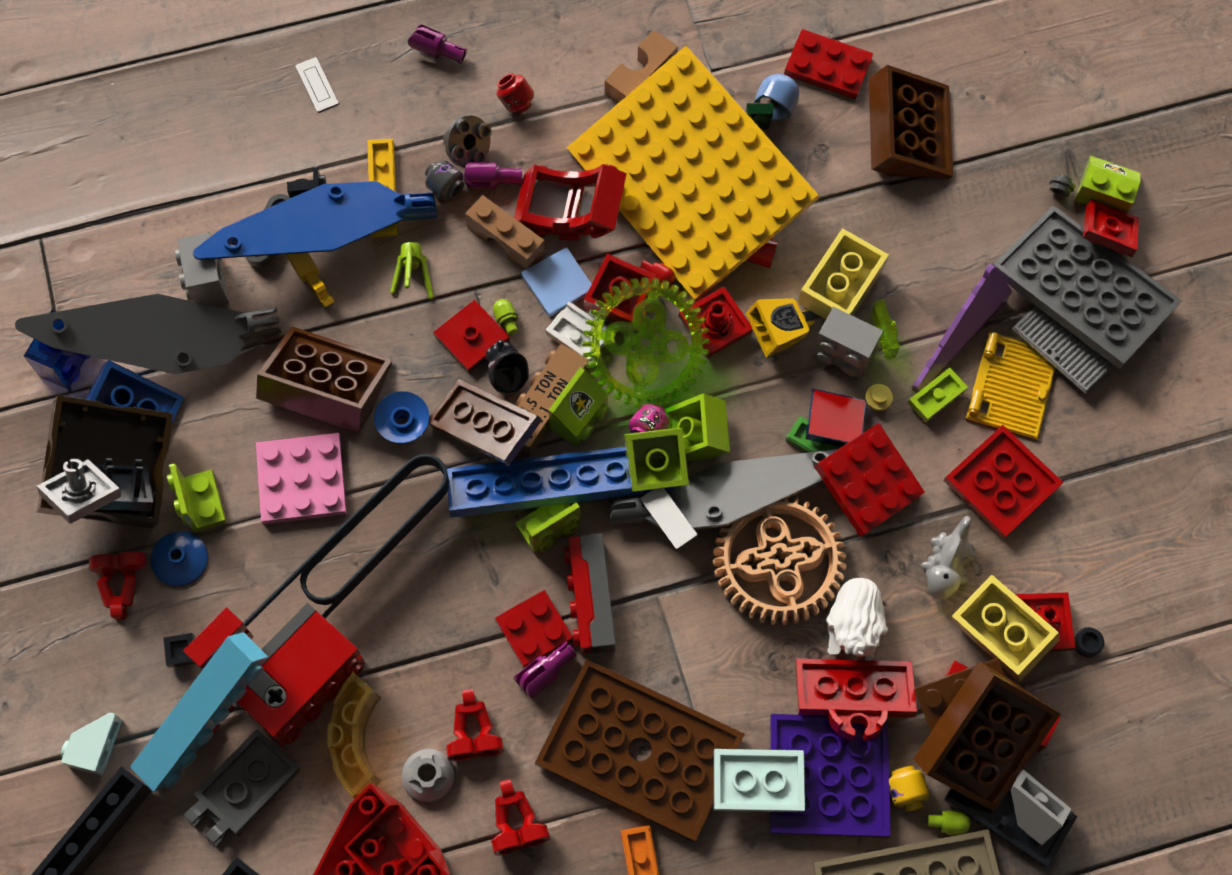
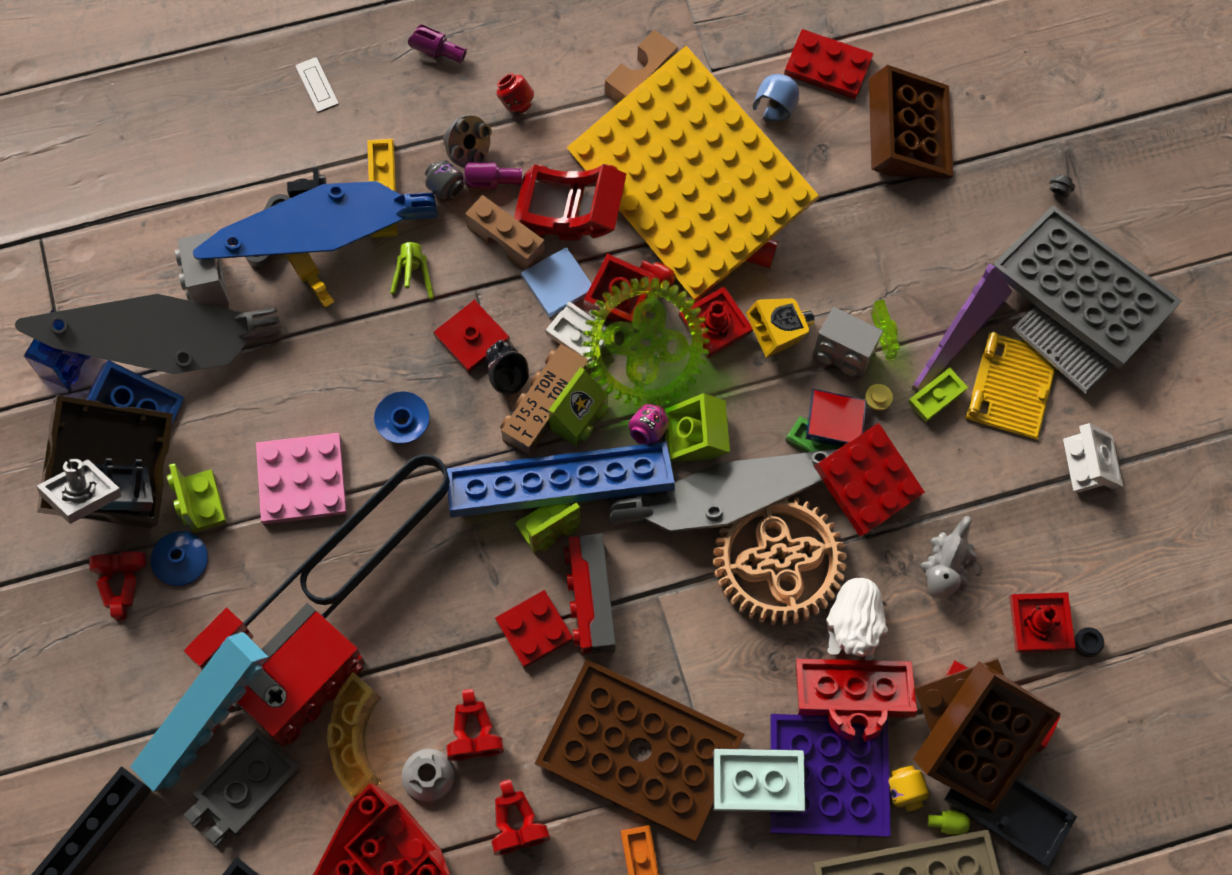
light aqua slope [61,713,122,776] -> none
black plate [163,633,195,668] -> none
reddish brown slope [256,326,392,433] -> none
plate [429,379,541,466] -> none
lime cylinder [493,299,518,335] -> none
magenta arm [514,641,577,699] -> none
lime slope [624,428,689,492] -> none
white sticker [641,488,697,549] -> none
dark green plate [745,103,773,131] -> none
light yellow brick [798,228,889,319] -> none
red plate [943,425,1064,539] -> none
light yellow brick [952,575,1059,682] -> none
light grey slope [1011,770,1071,845] -> none
lime slope [1074,156,1140,213] -> none
red plate [1083,198,1139,257] -> none
none -> white bracket [1063,423,1123,493]

